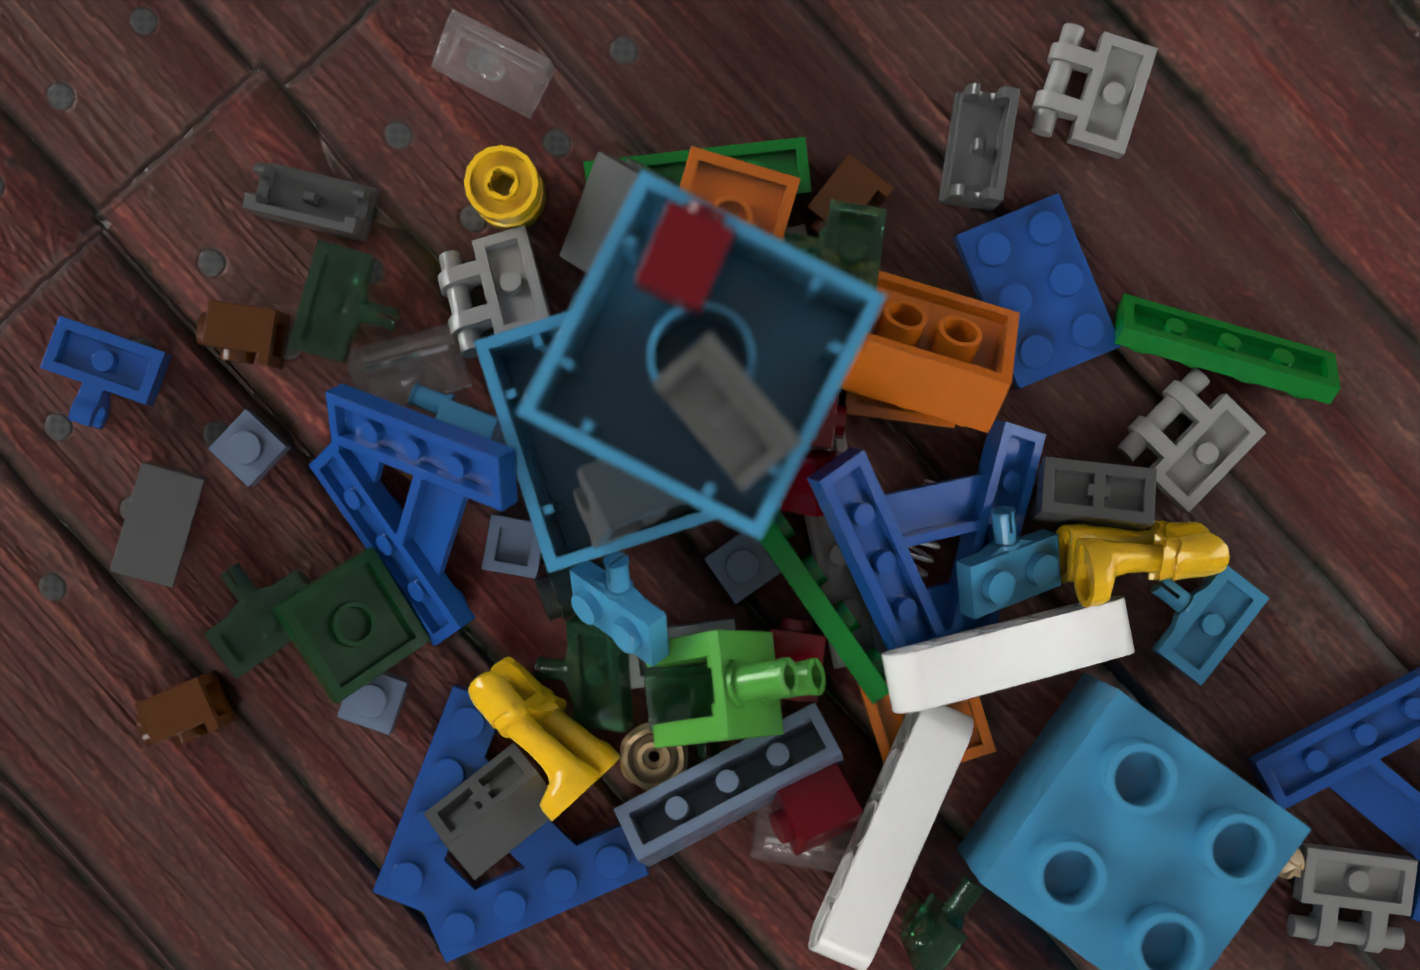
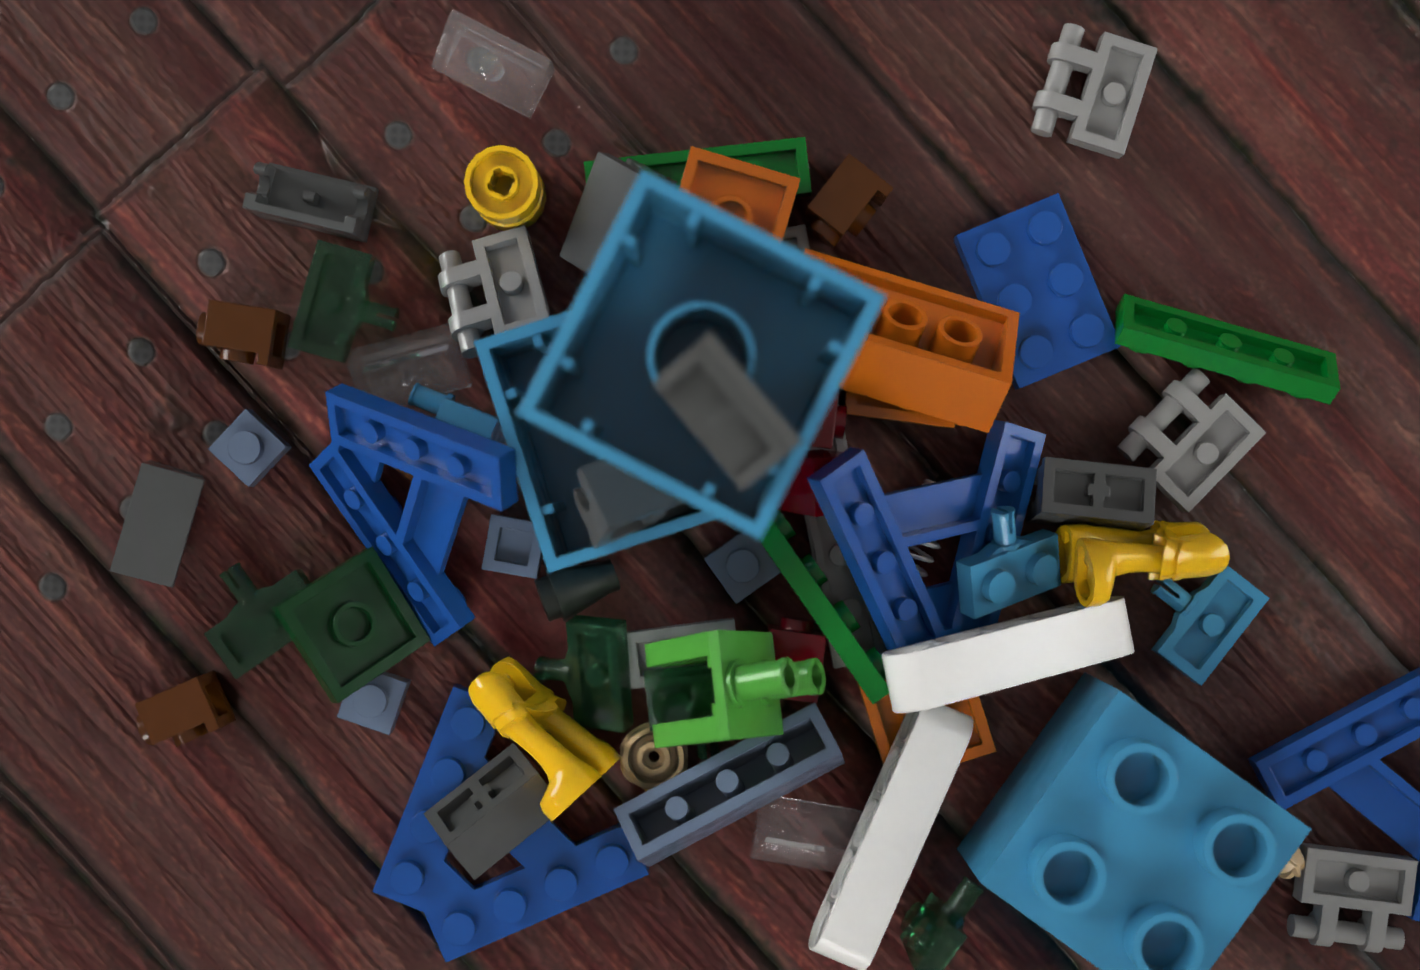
blue plate [40,315,172,430] -> none
dark azure plate [570,551,669,667] -> none
dark red brick [634,199,735,317] -> none
dark red brick [769,763,864,856] -> none
clear green plate [783,199,887,290] -> none
dark grey hinge [938,83,1020,211] -> none

